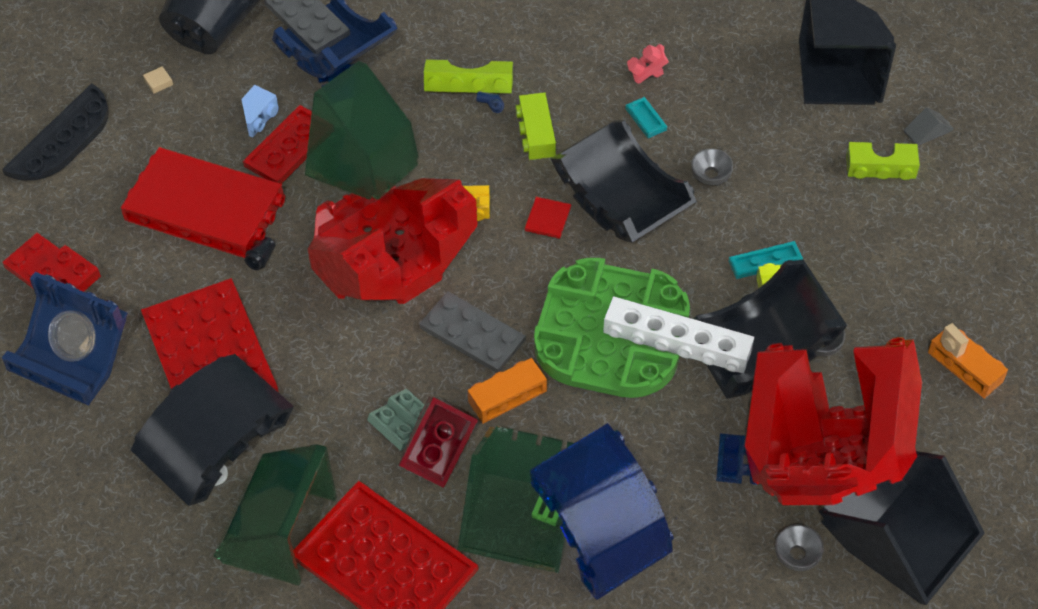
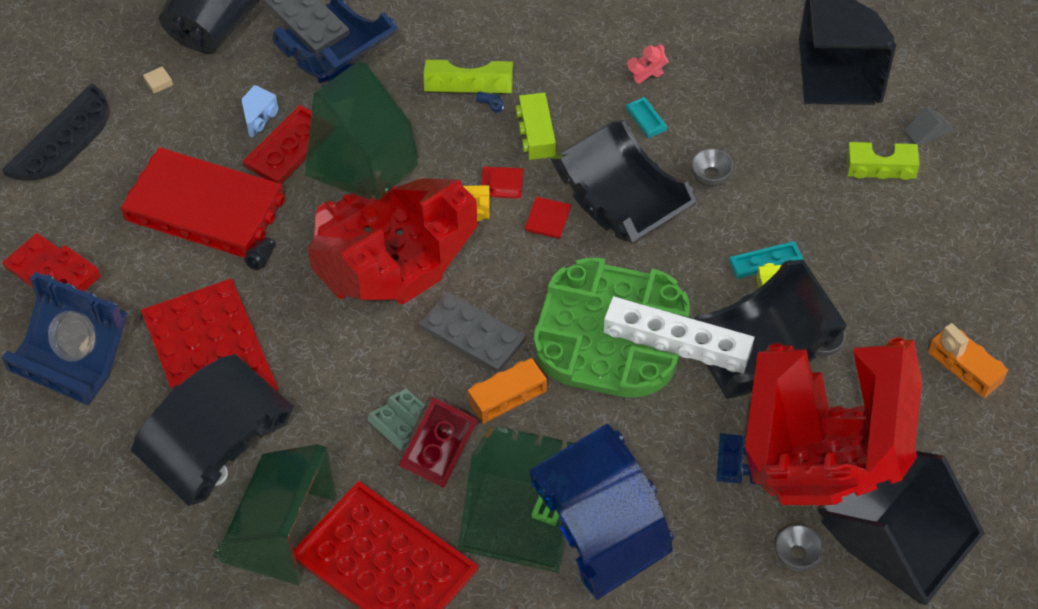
none -> red piece [481,166,524,199]

